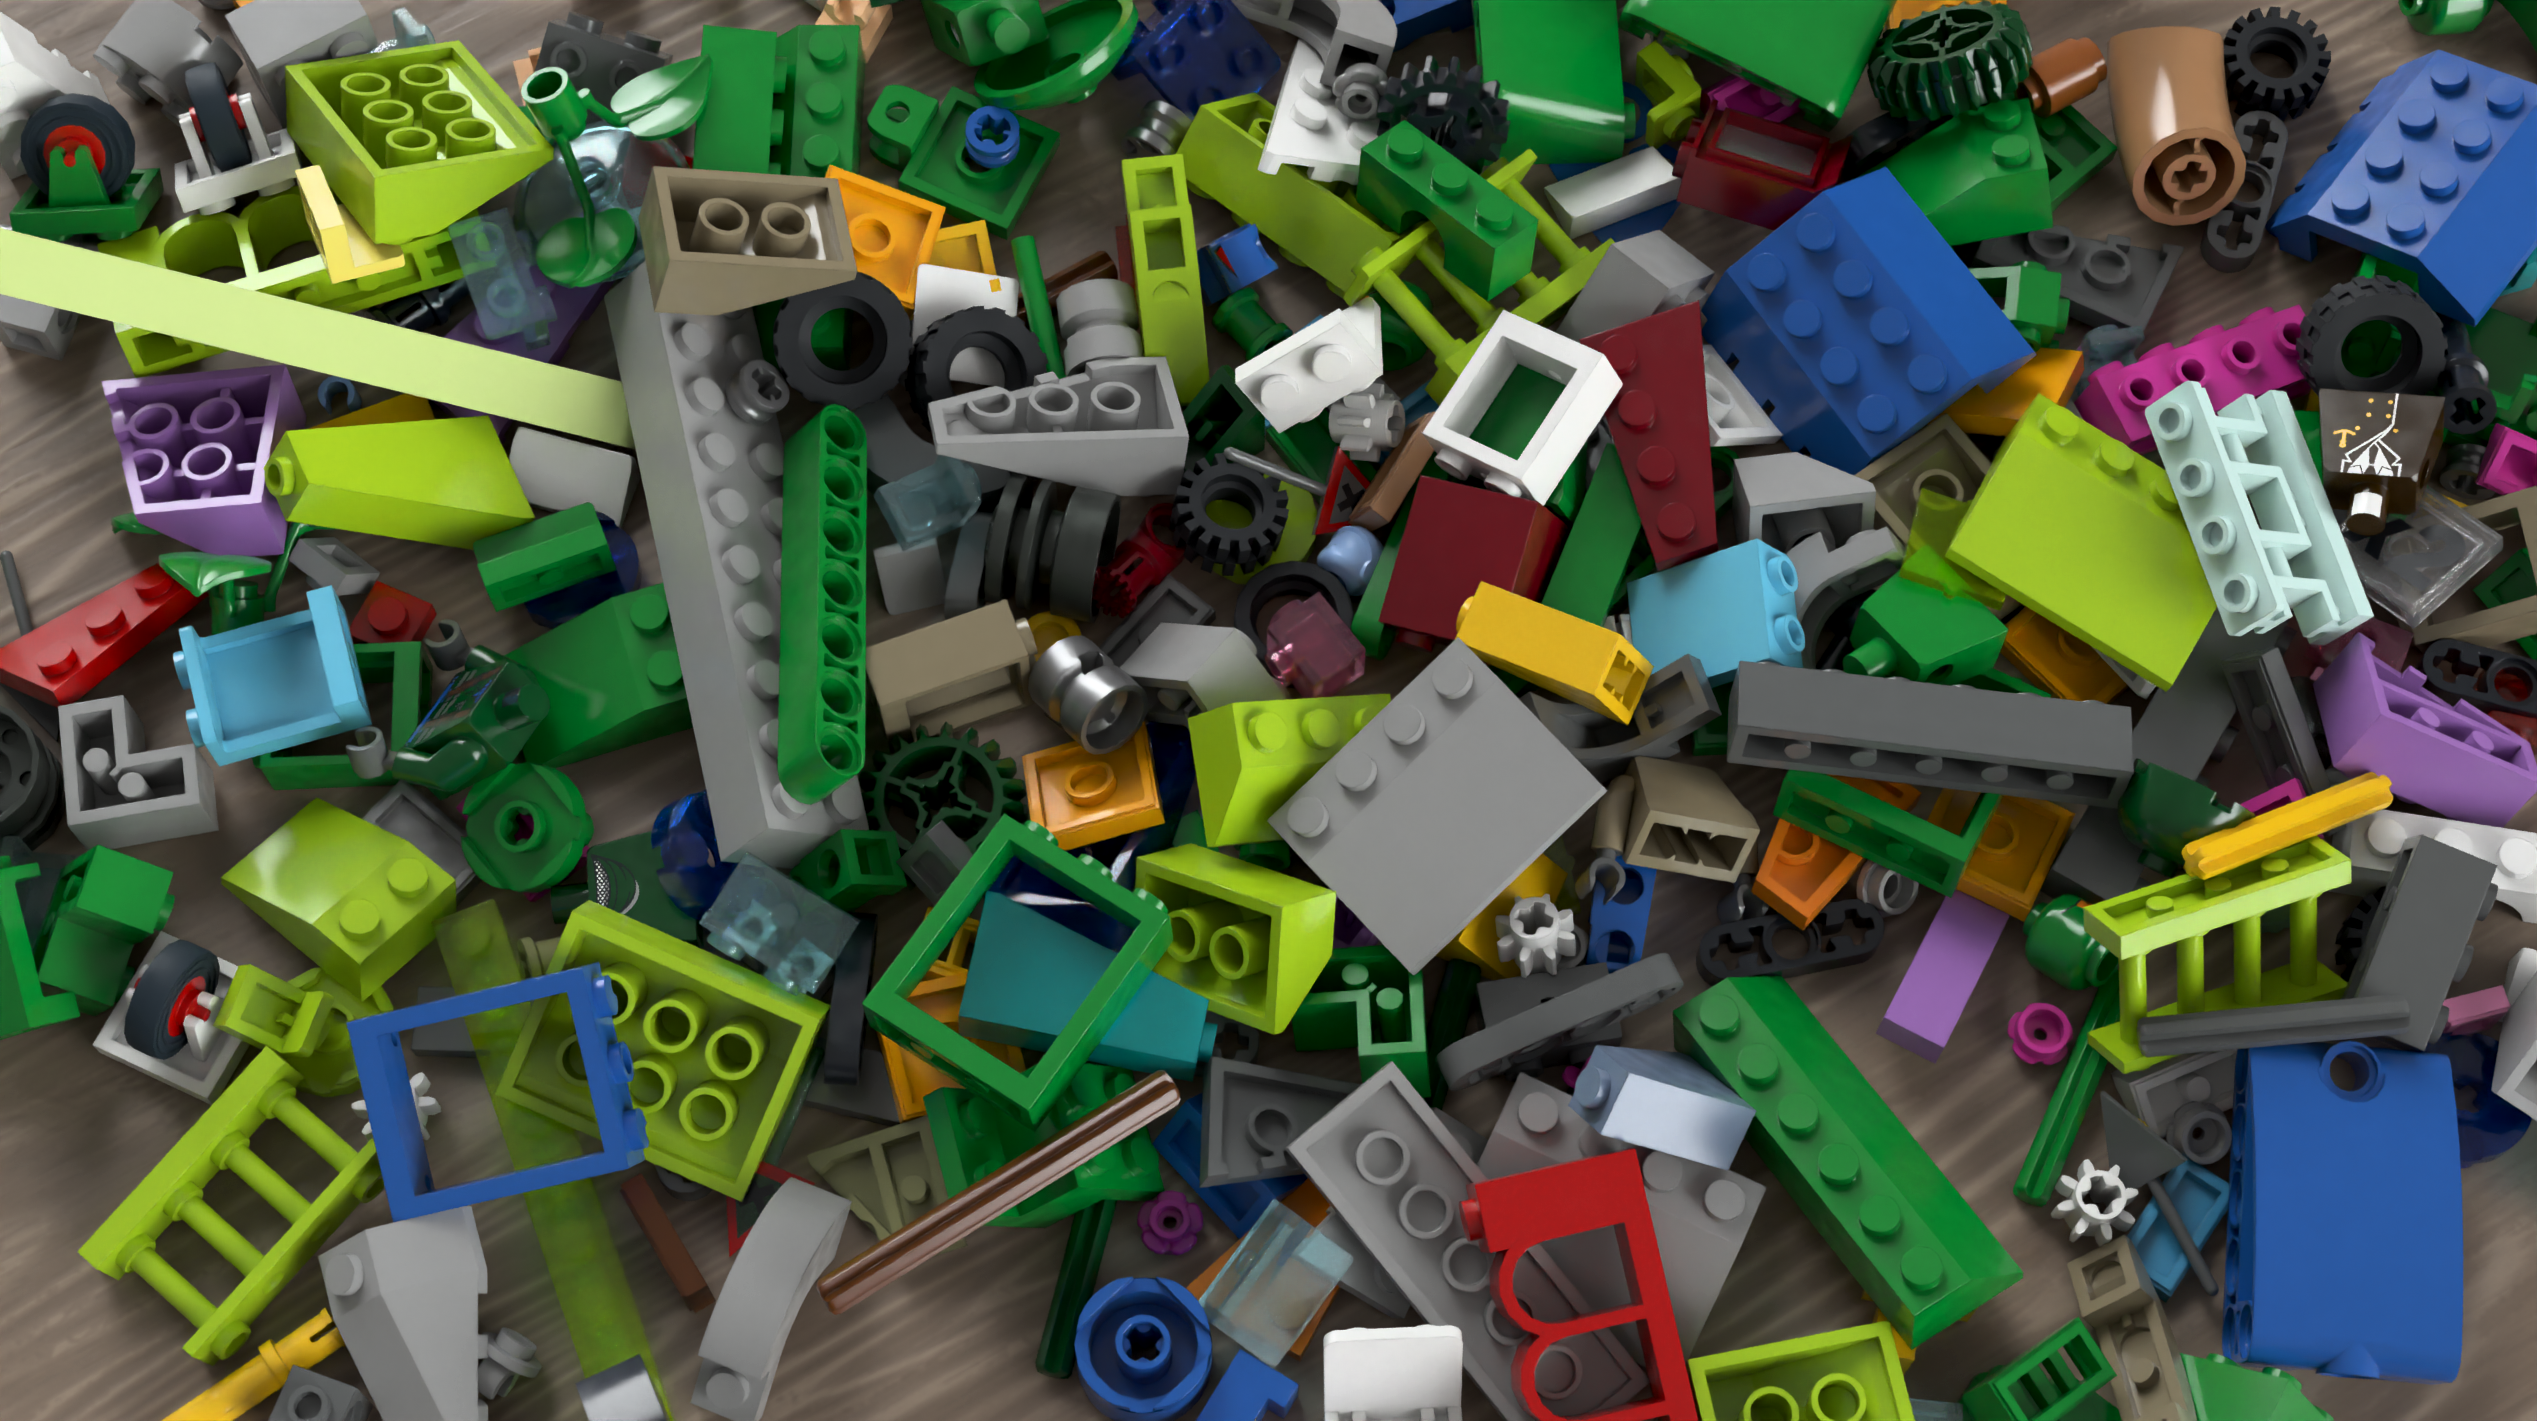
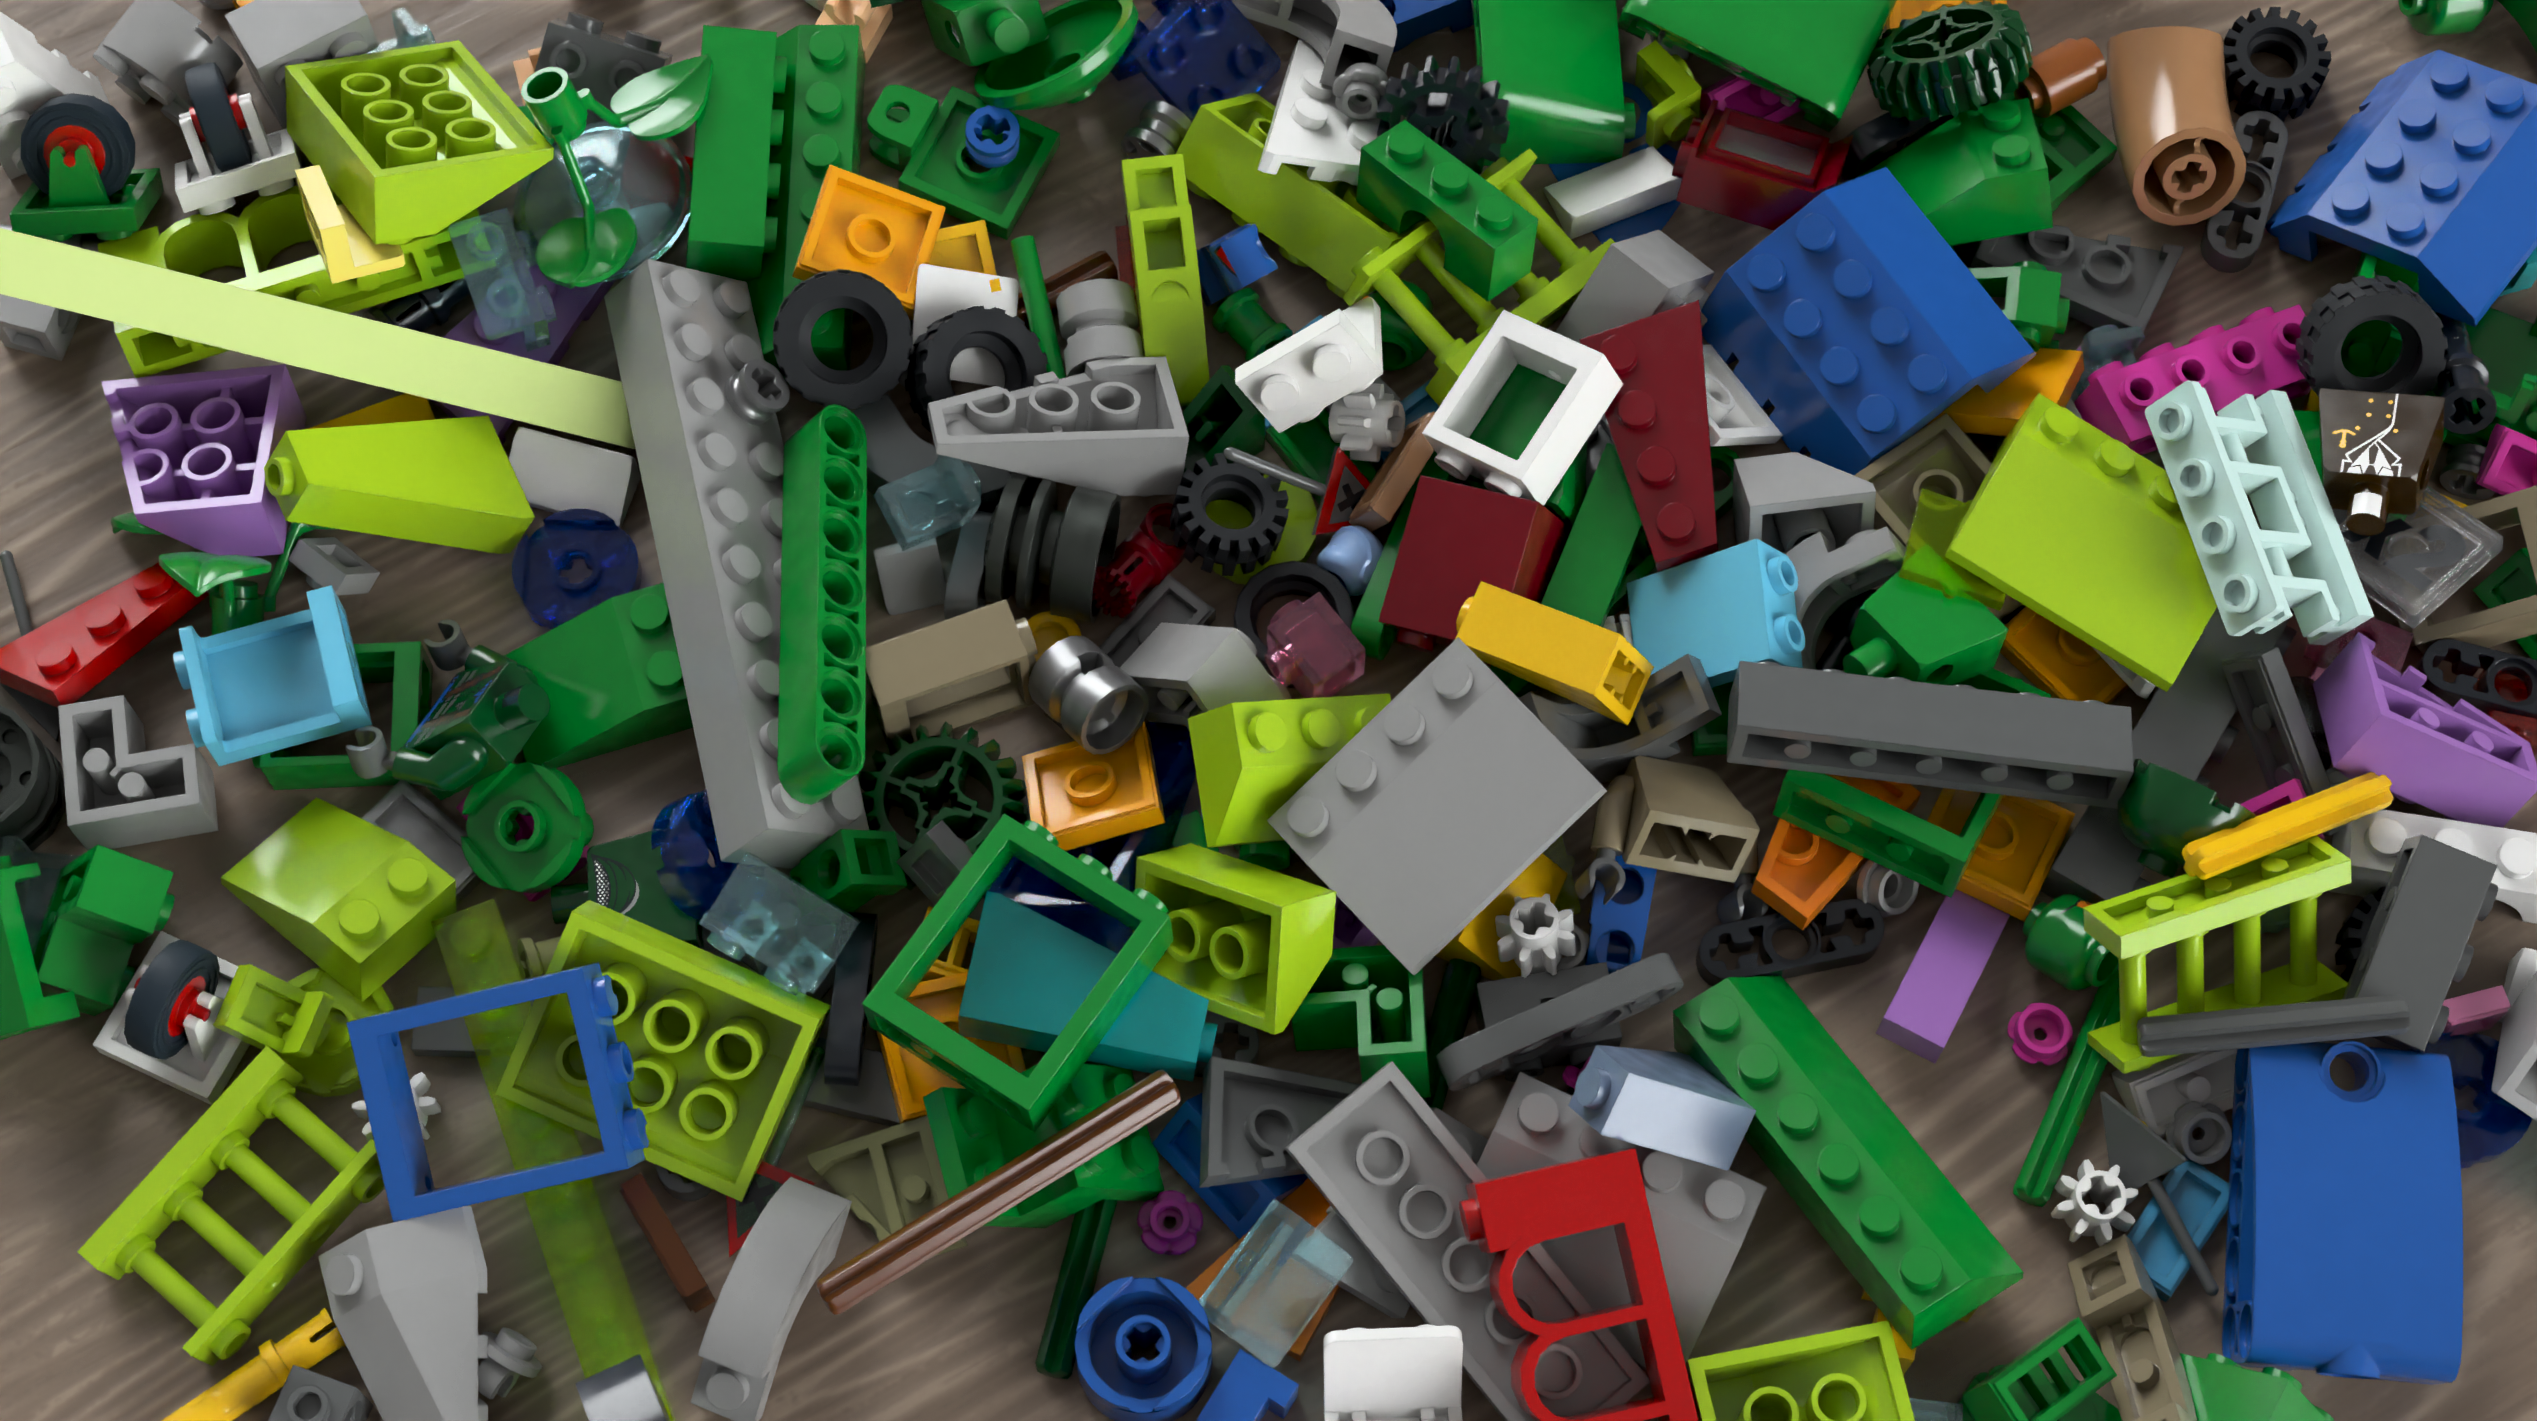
medium blue hand [317,375,362,415] -> none
red plate [349,581,437,644] -> none
green panel [473,502,617,612] -> none
dark tan slope [638,166,857,316] -> none

